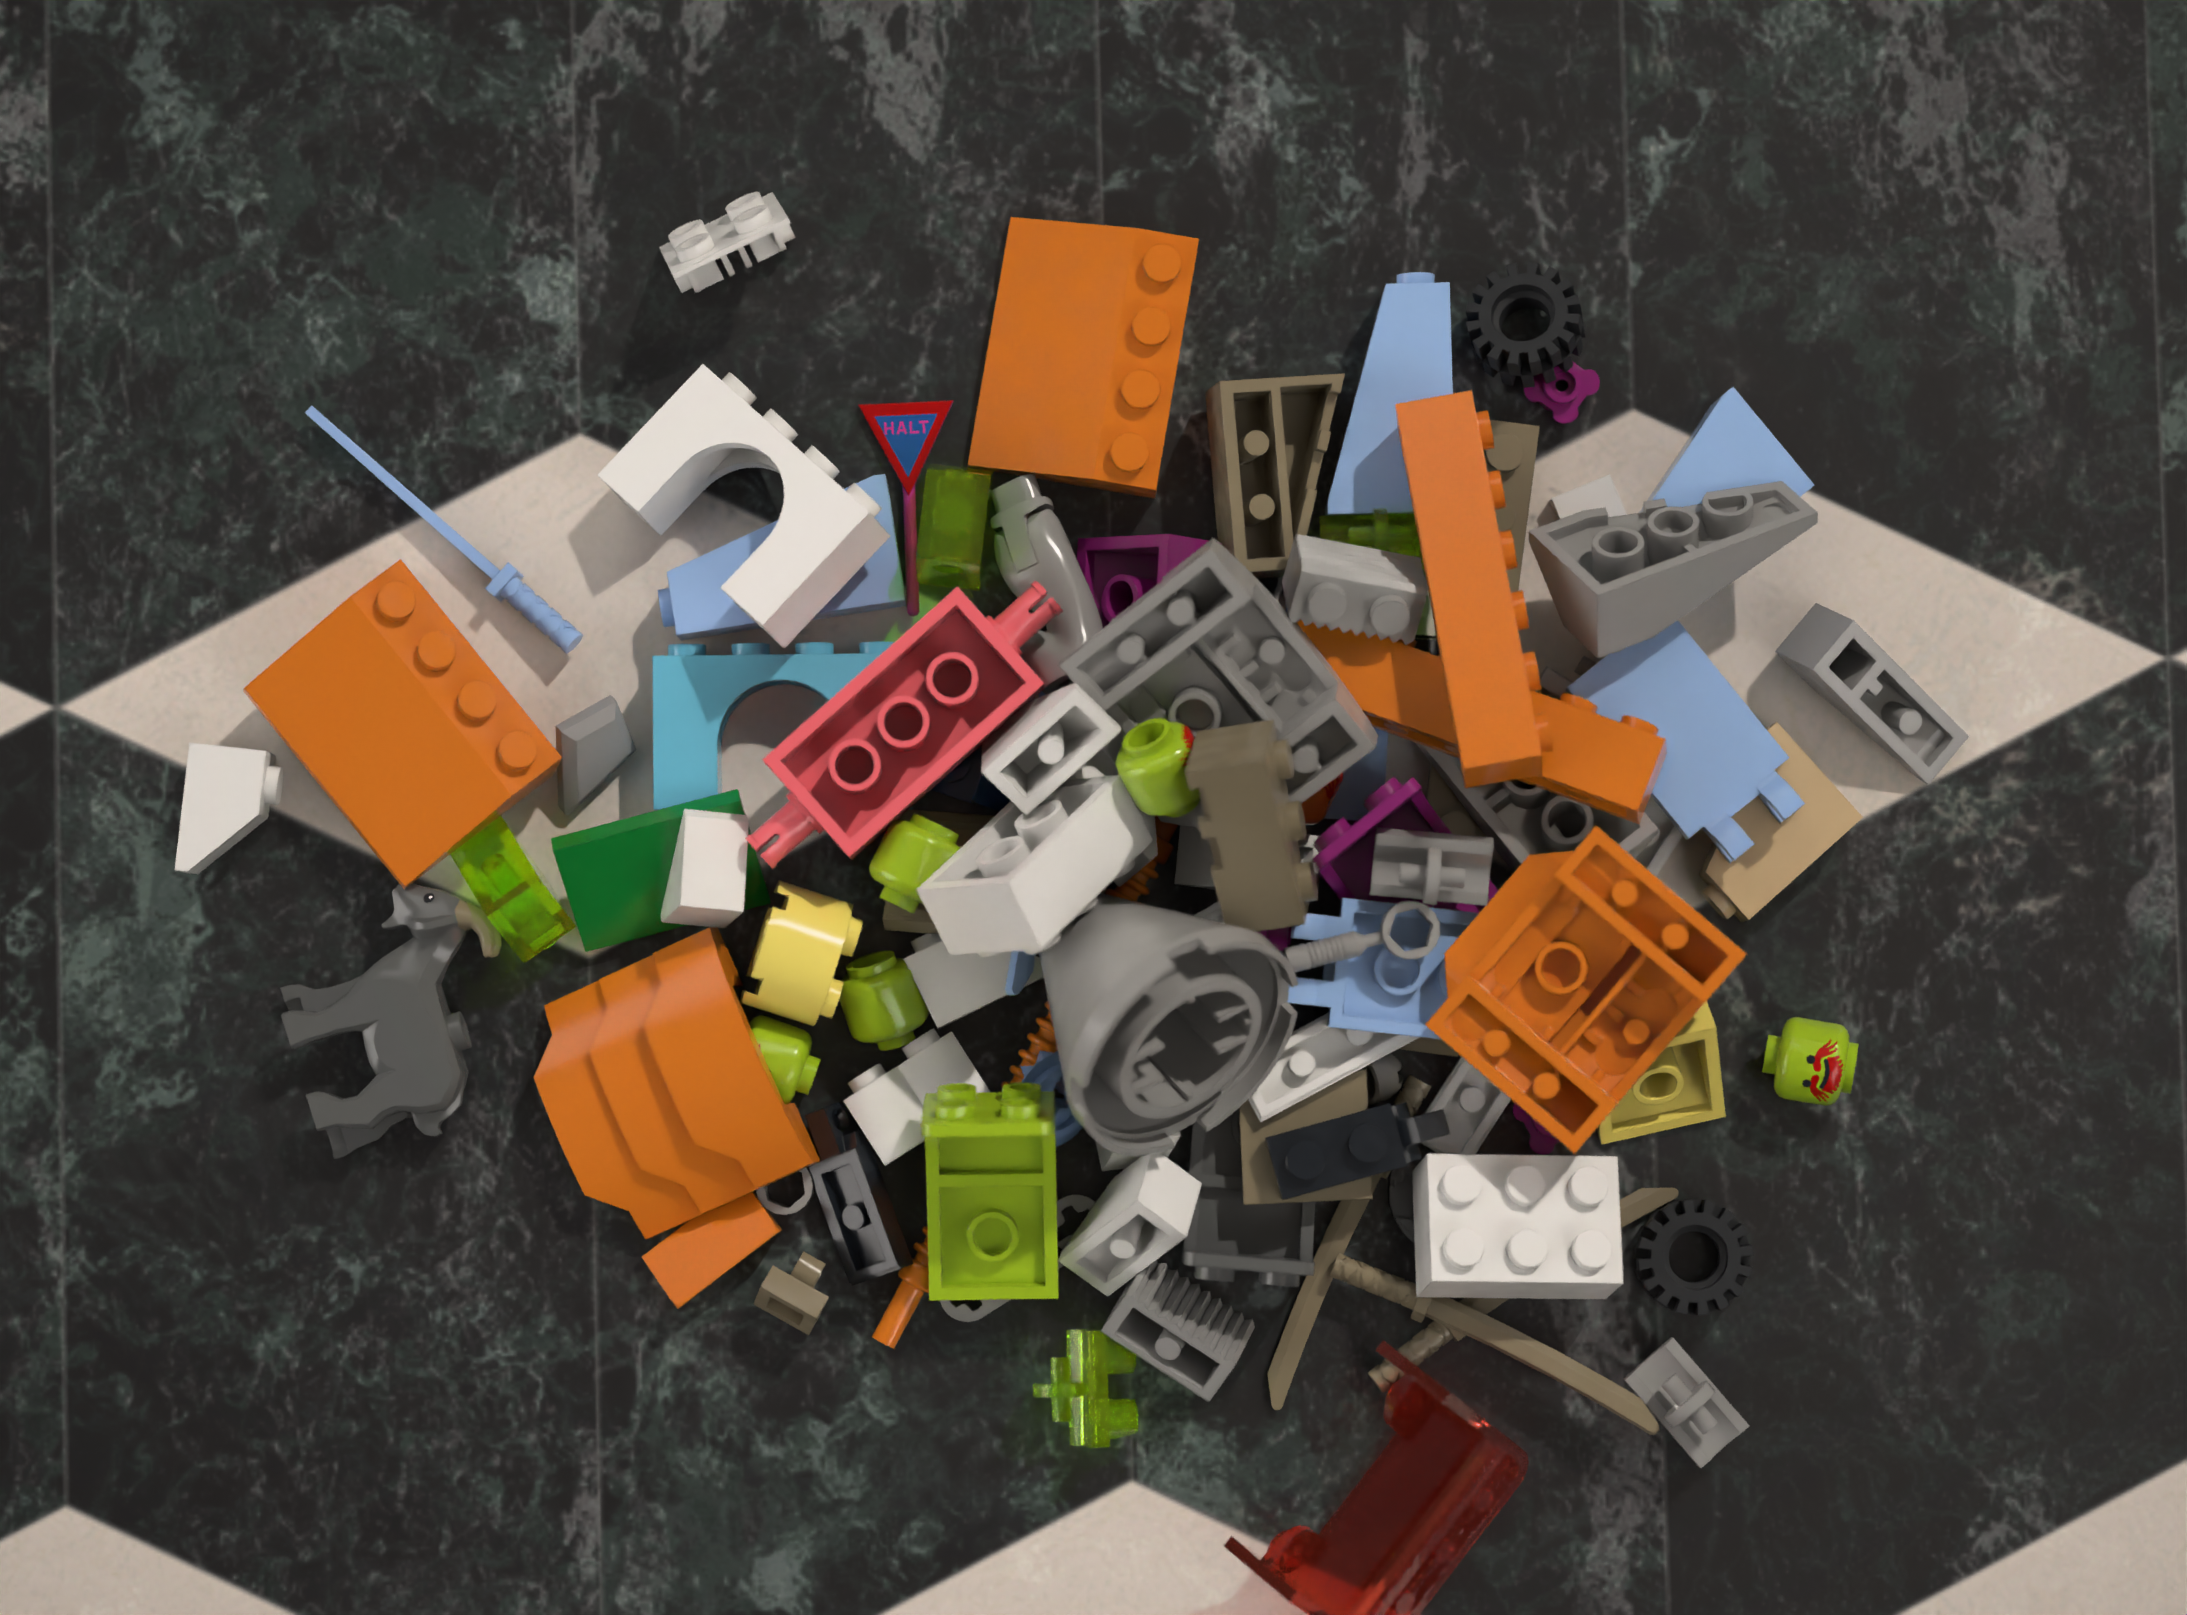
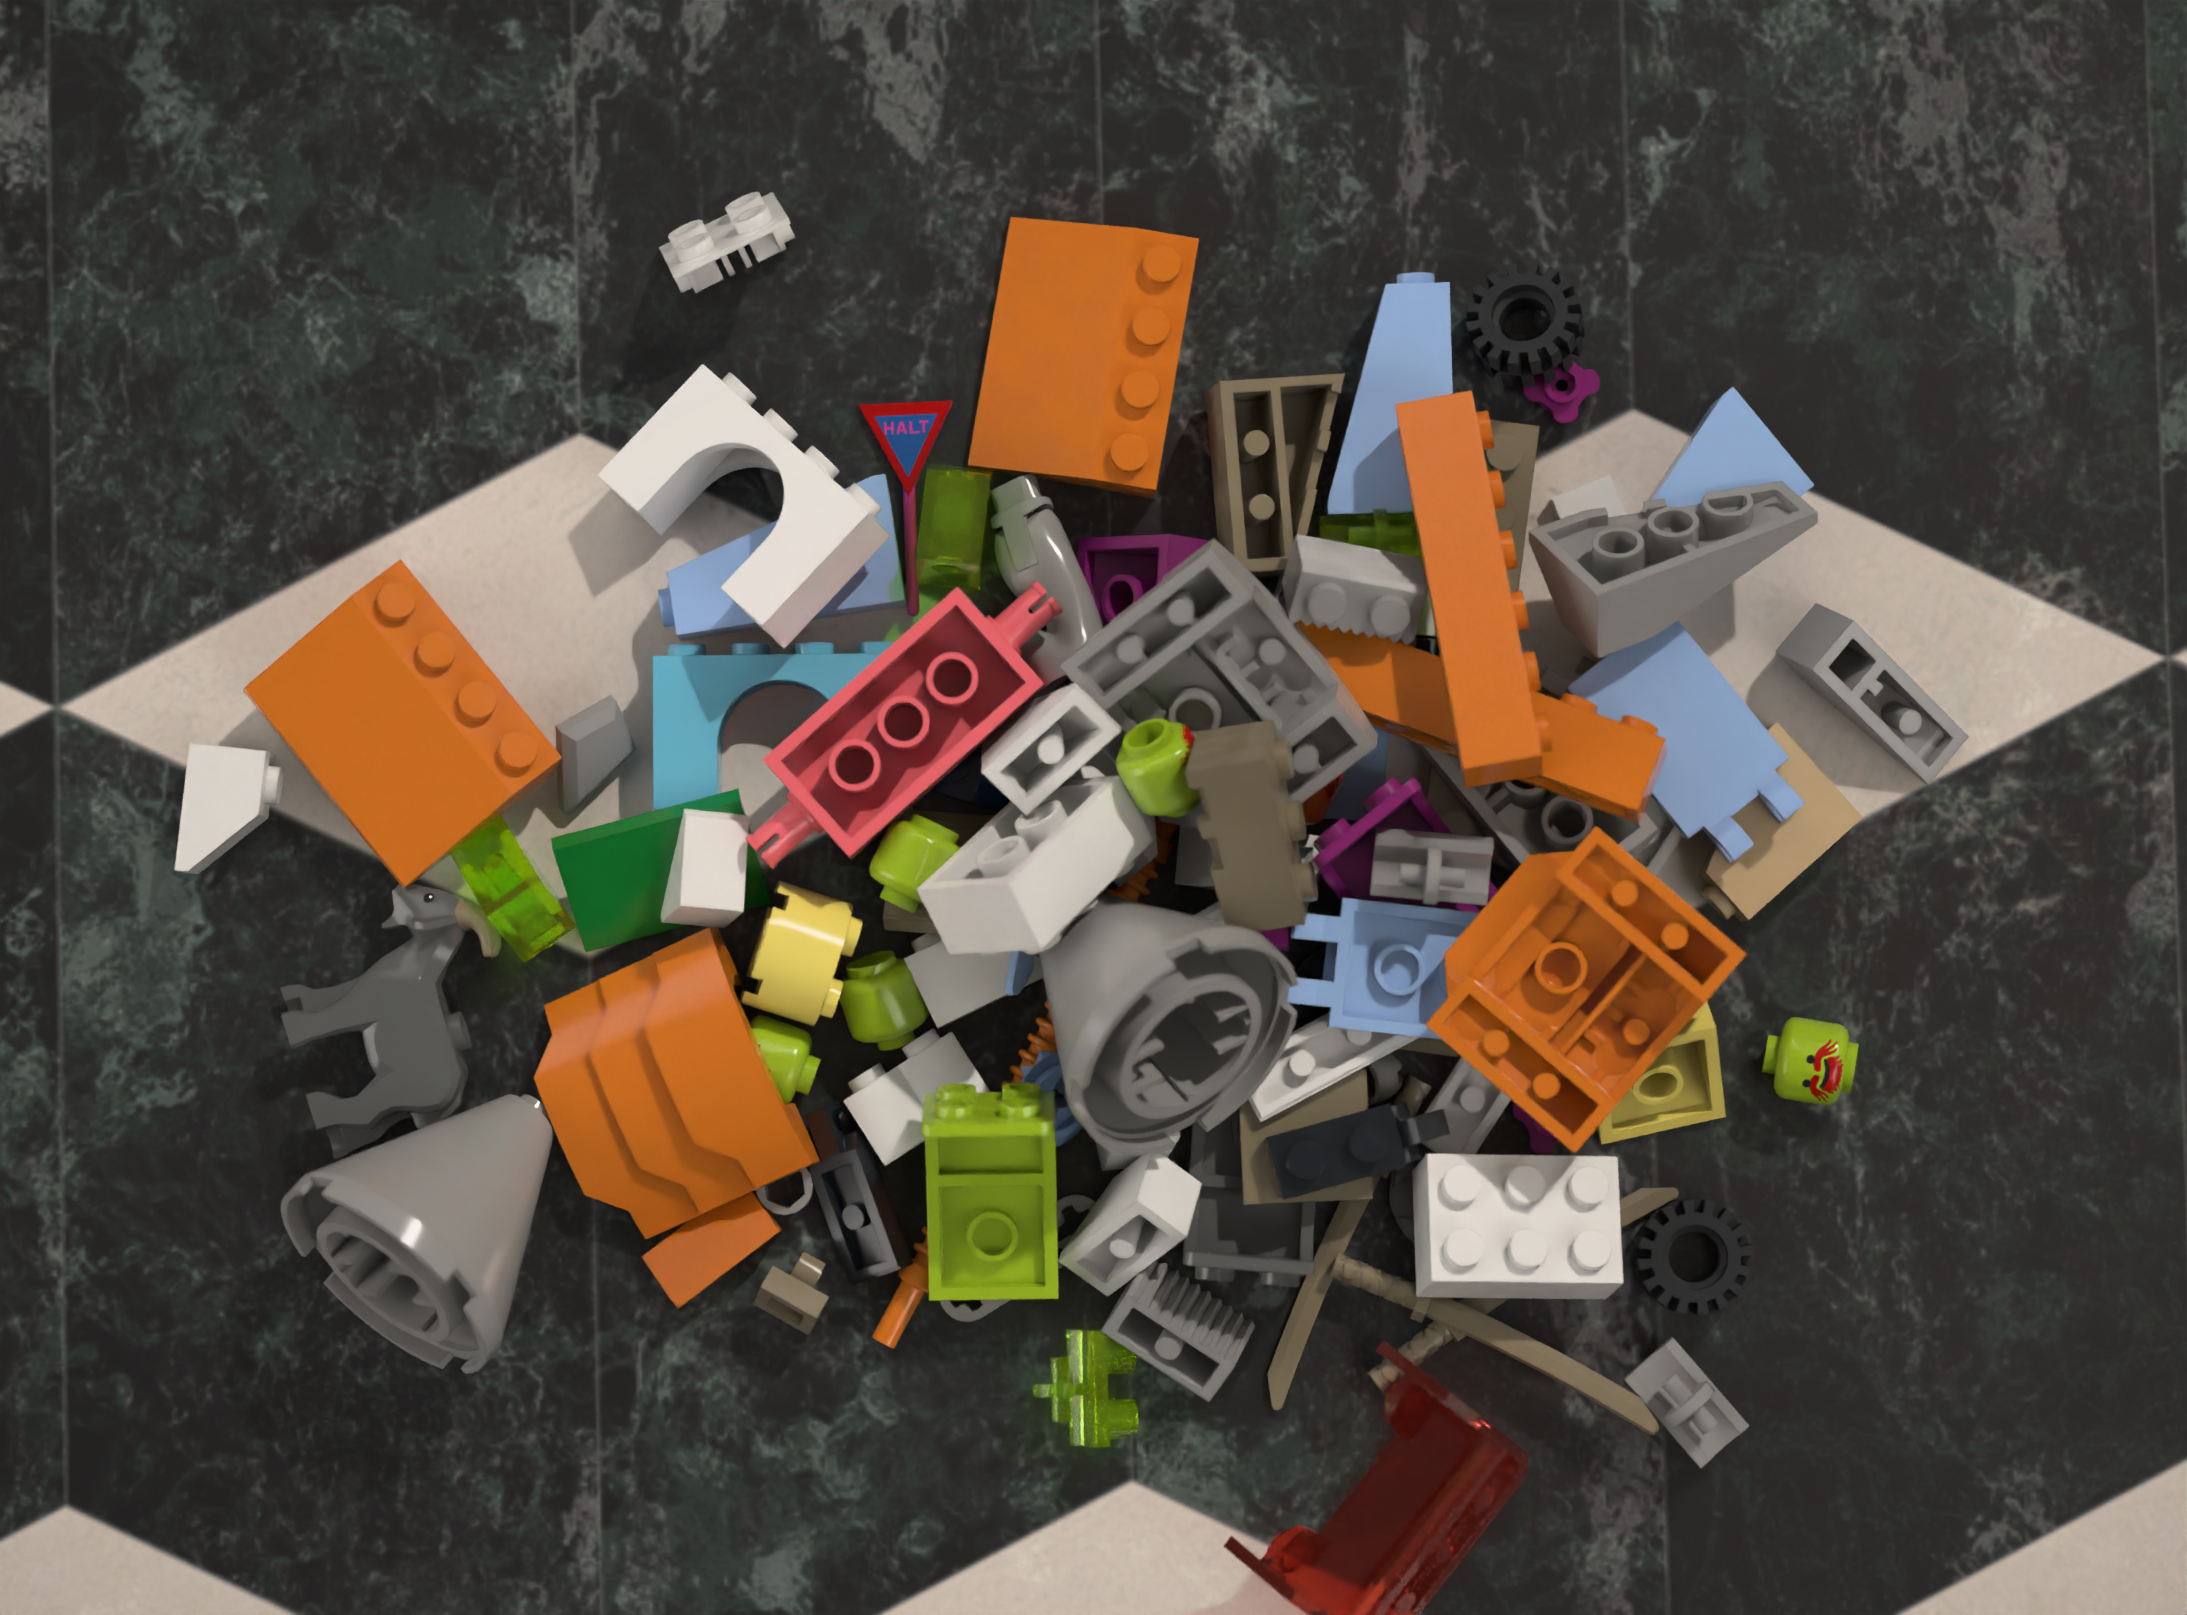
light blue sword [305,405,583,653] -> none
light grey piece [1284,901,1440,972] -> none
none -> light grey cone [281,1094,554,1374]

